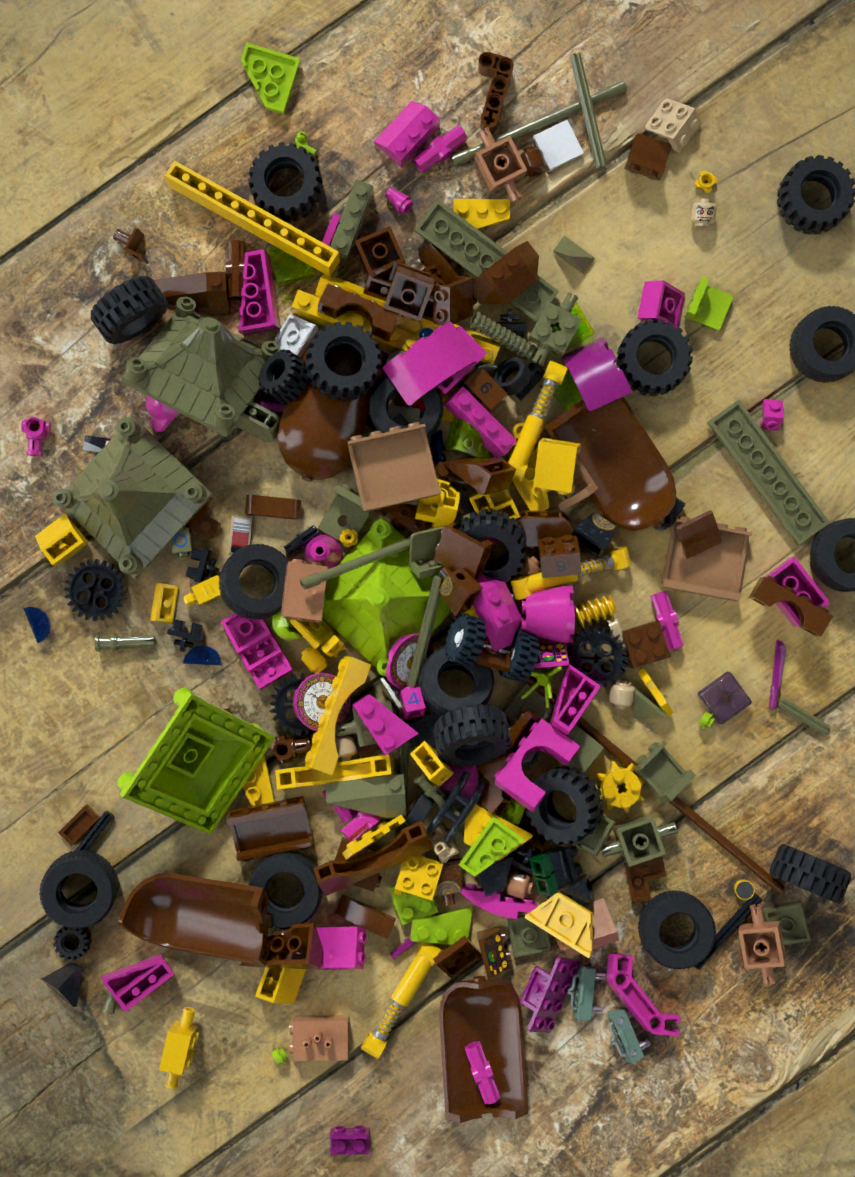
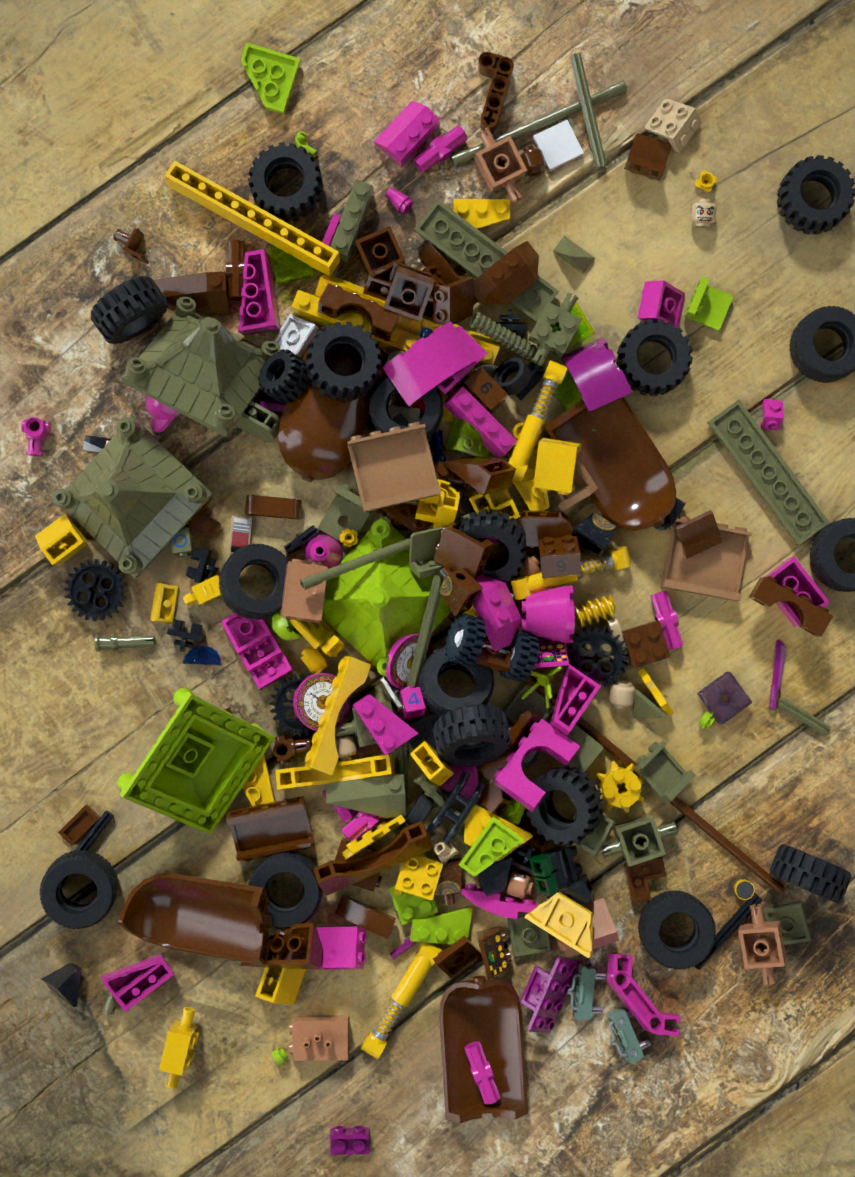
clear blue plate [23,607,51,643] -> none
black tyre [53,927,92,961] -> none

